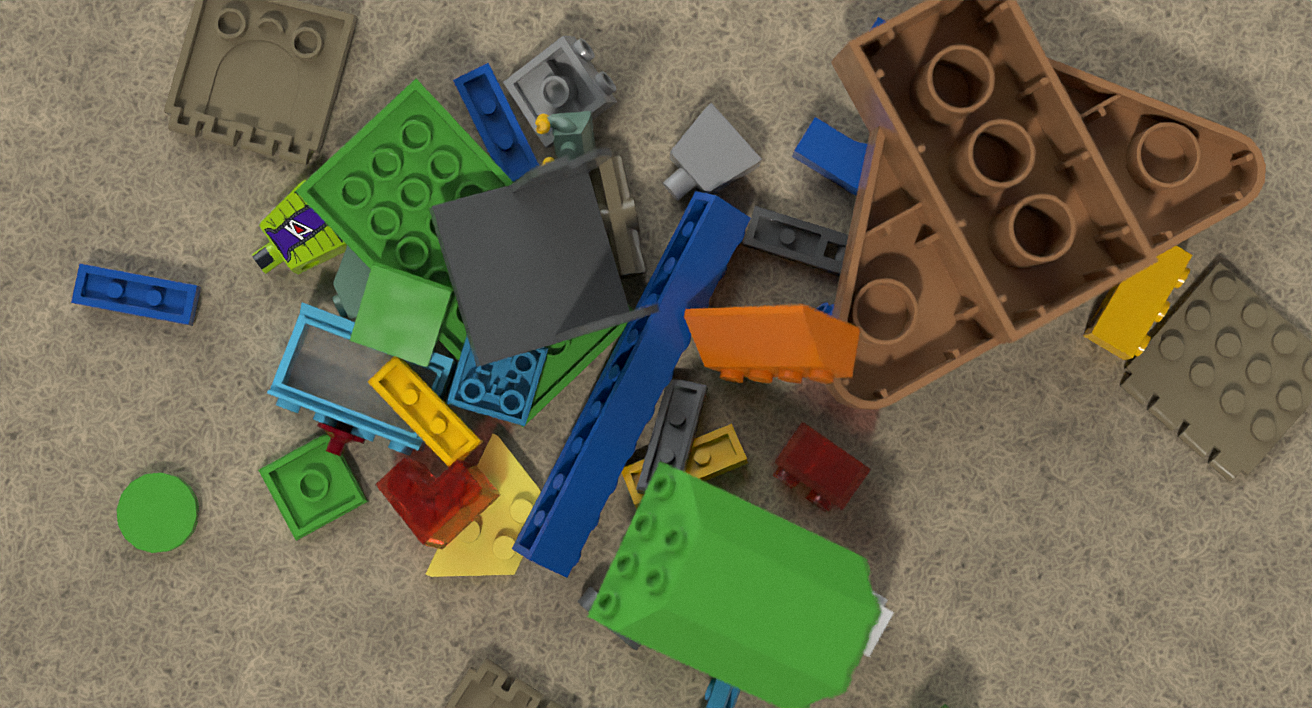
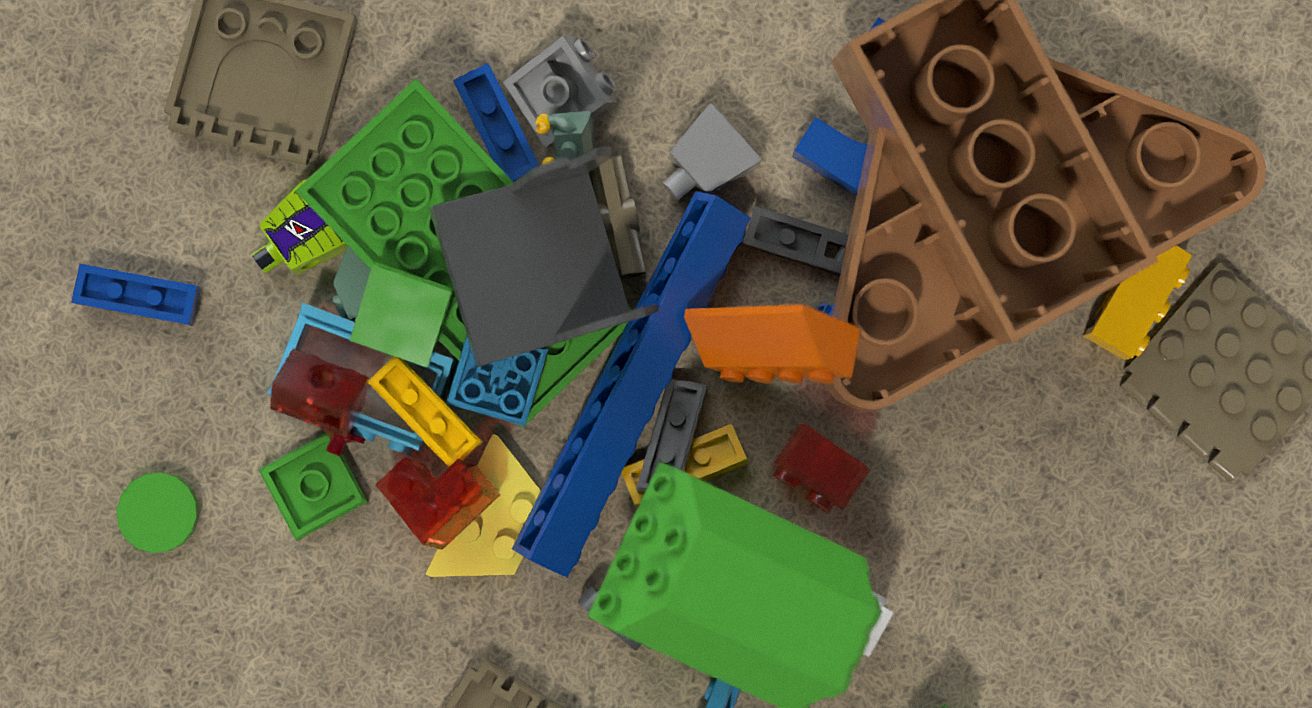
none -> clear red brick [270,349,369,437]

